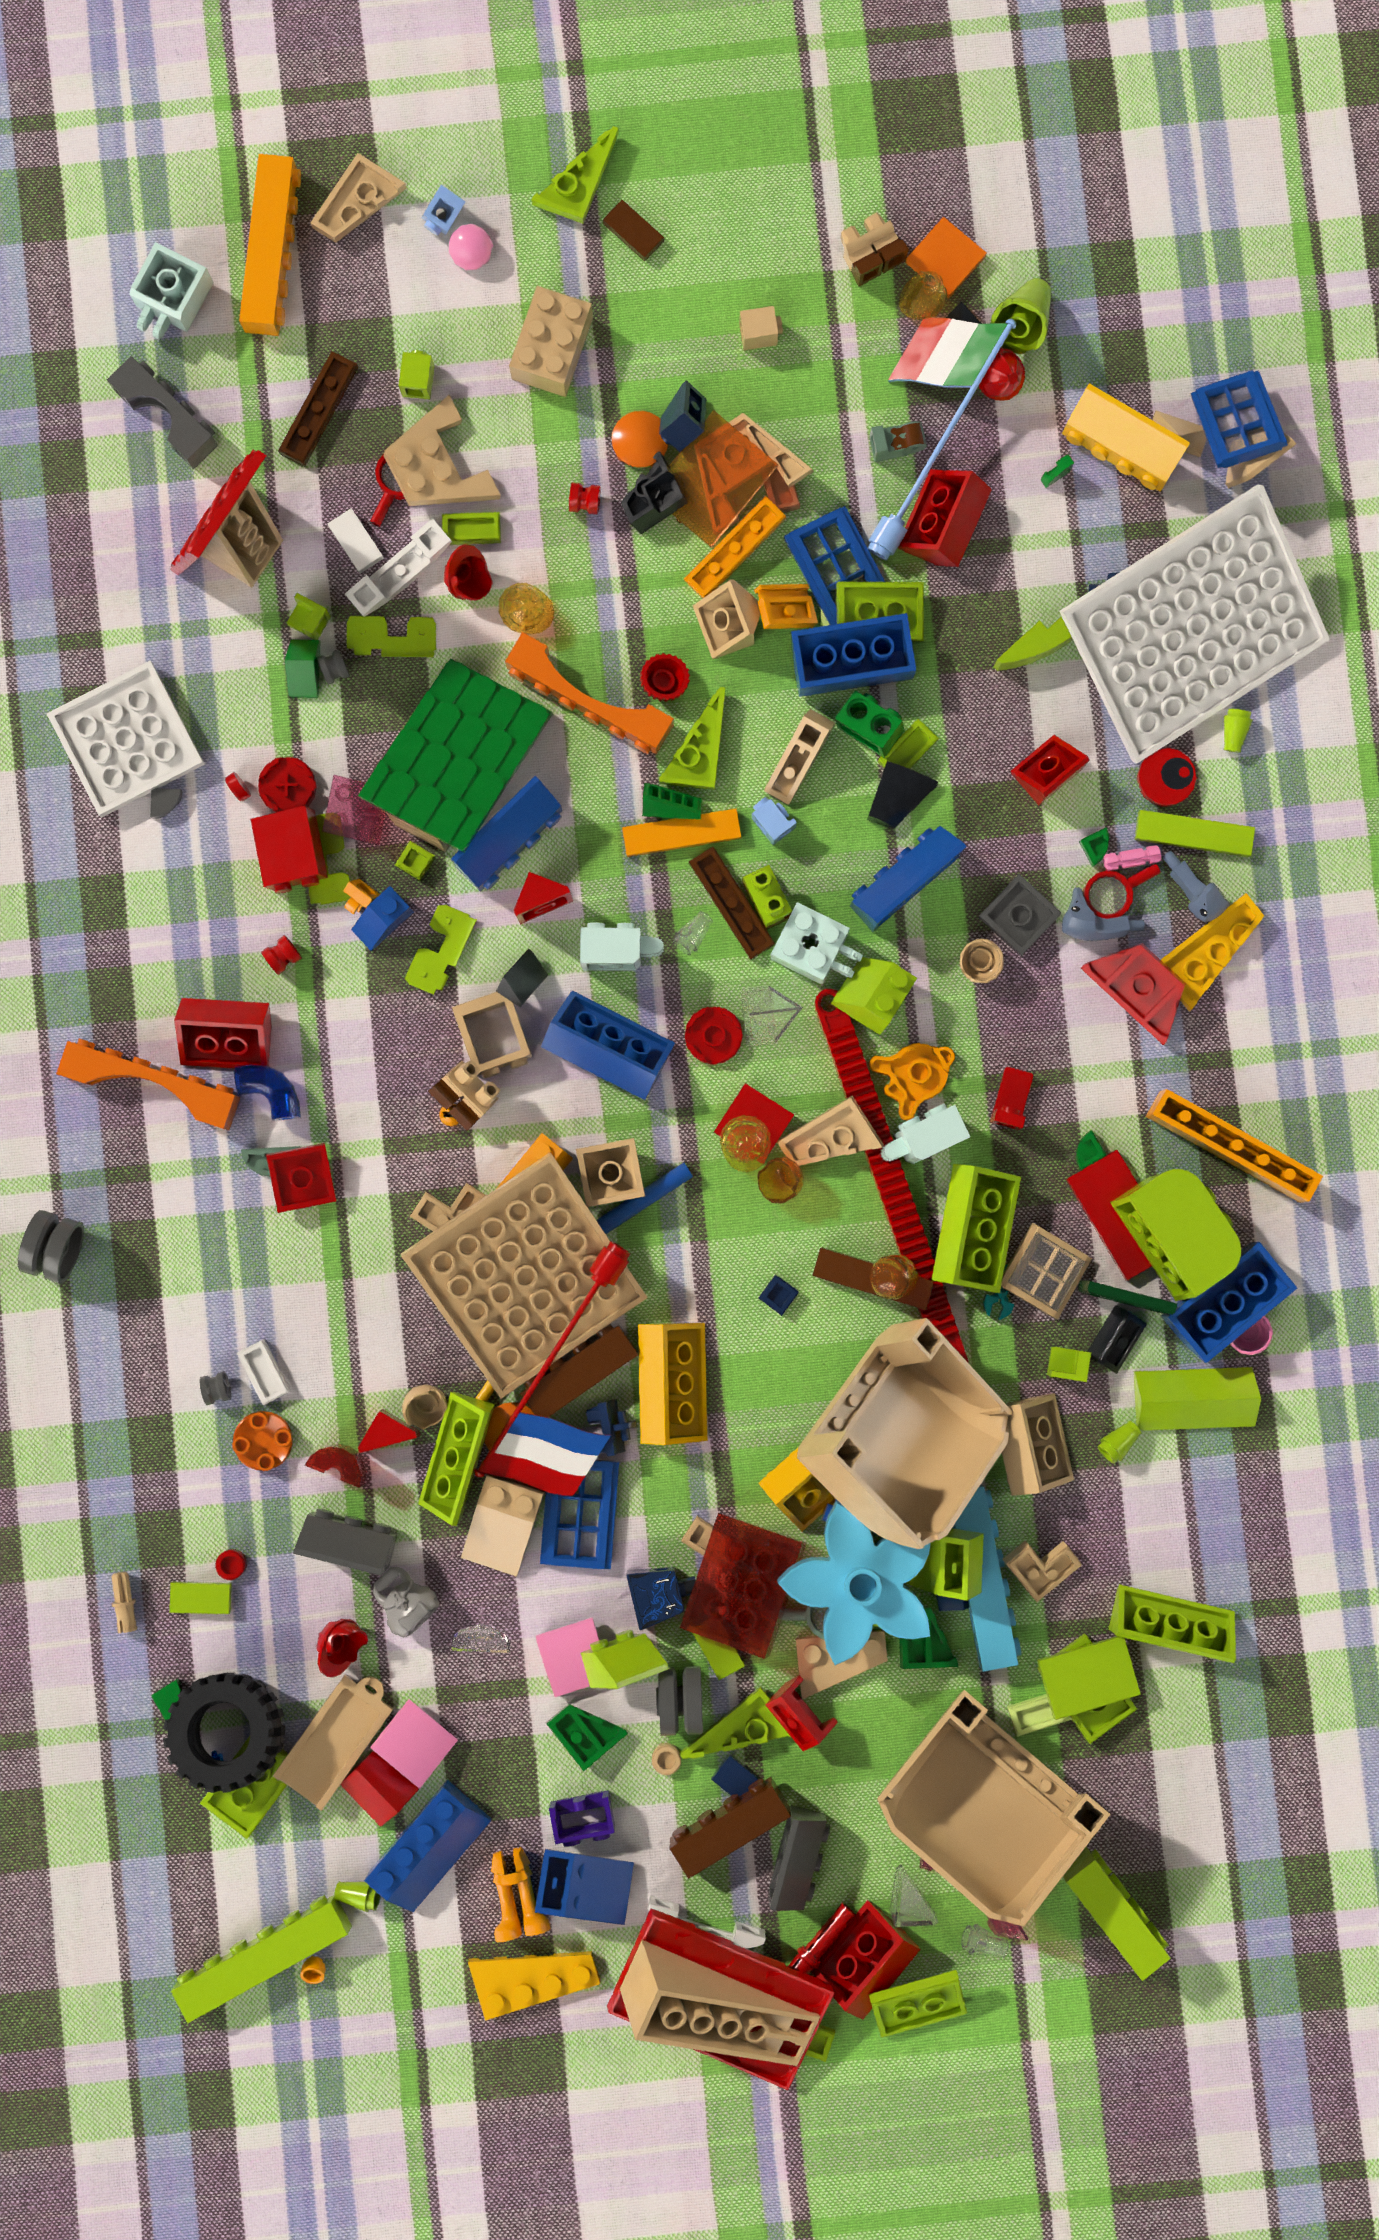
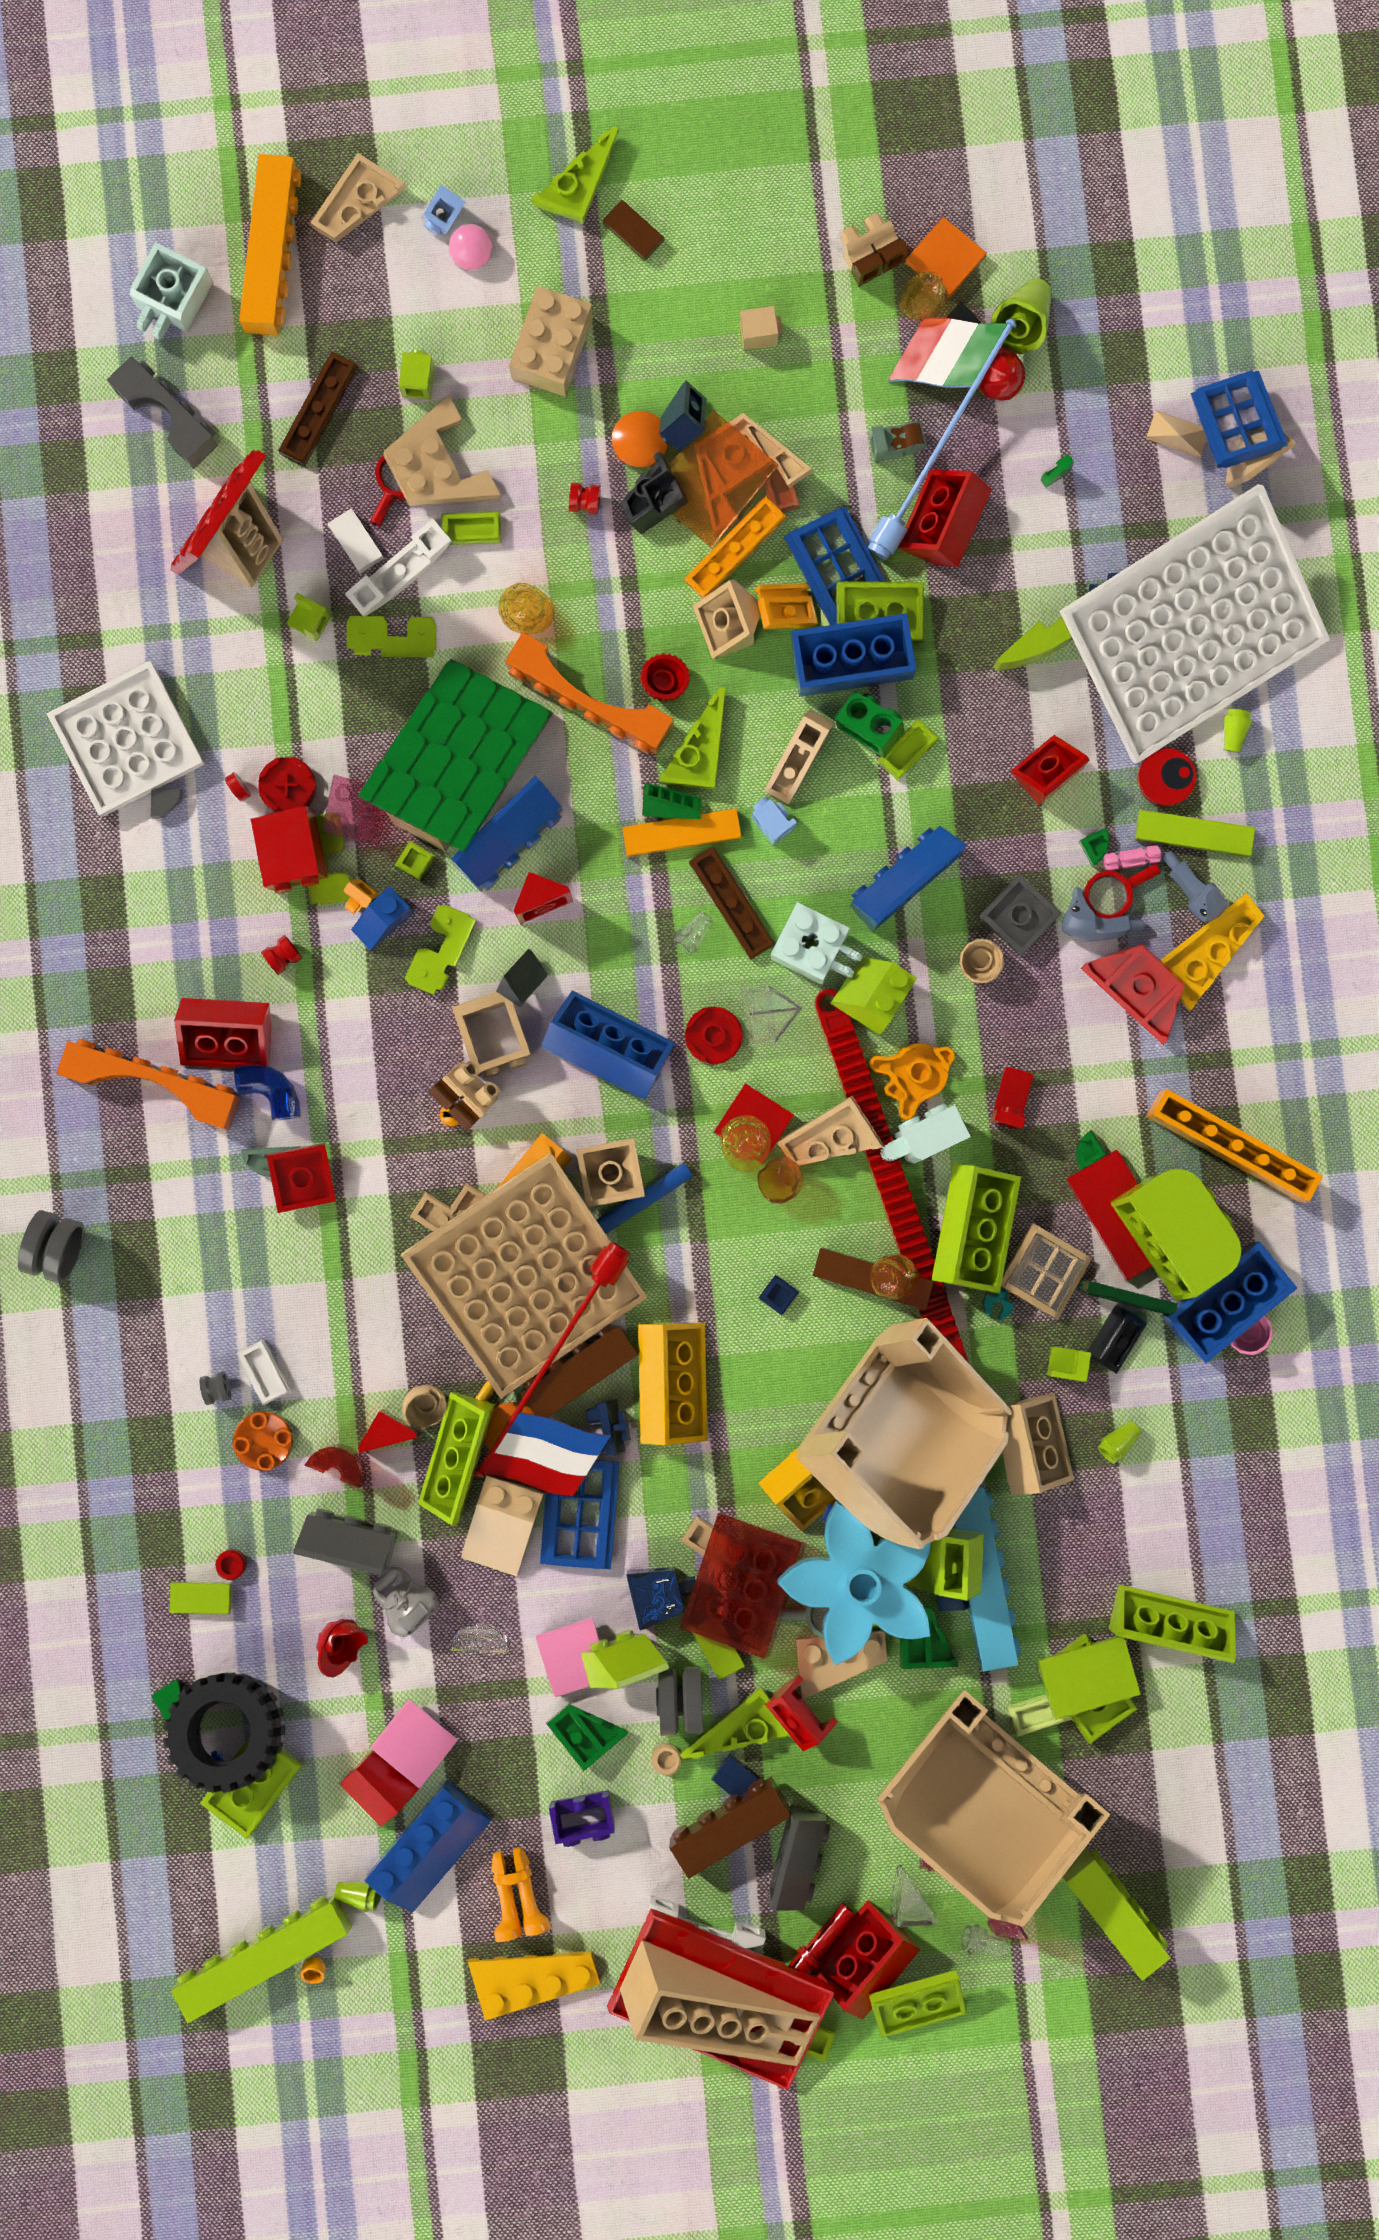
tan axle [111,1572,137,1633] -> none
tan piece [273,1674,393,1811] -> none
green slope [285,639,321,698] -> none
dark grey wheel [317,649,350,685] -> none
red piece [444,544,493,601] -> none
blue slope [535,1849,634,1925] -> none
light aqua hinge [580,923,664,971] -> none
lime hips [742,865,792,930] -> none
black slope [867,761,938,829] -> none
tan tile [1002,1541,1082,1602] -> none
yellow slope [1062,383,1190,492] -> none
lime slope [1133,1367,1261,1431] -> none

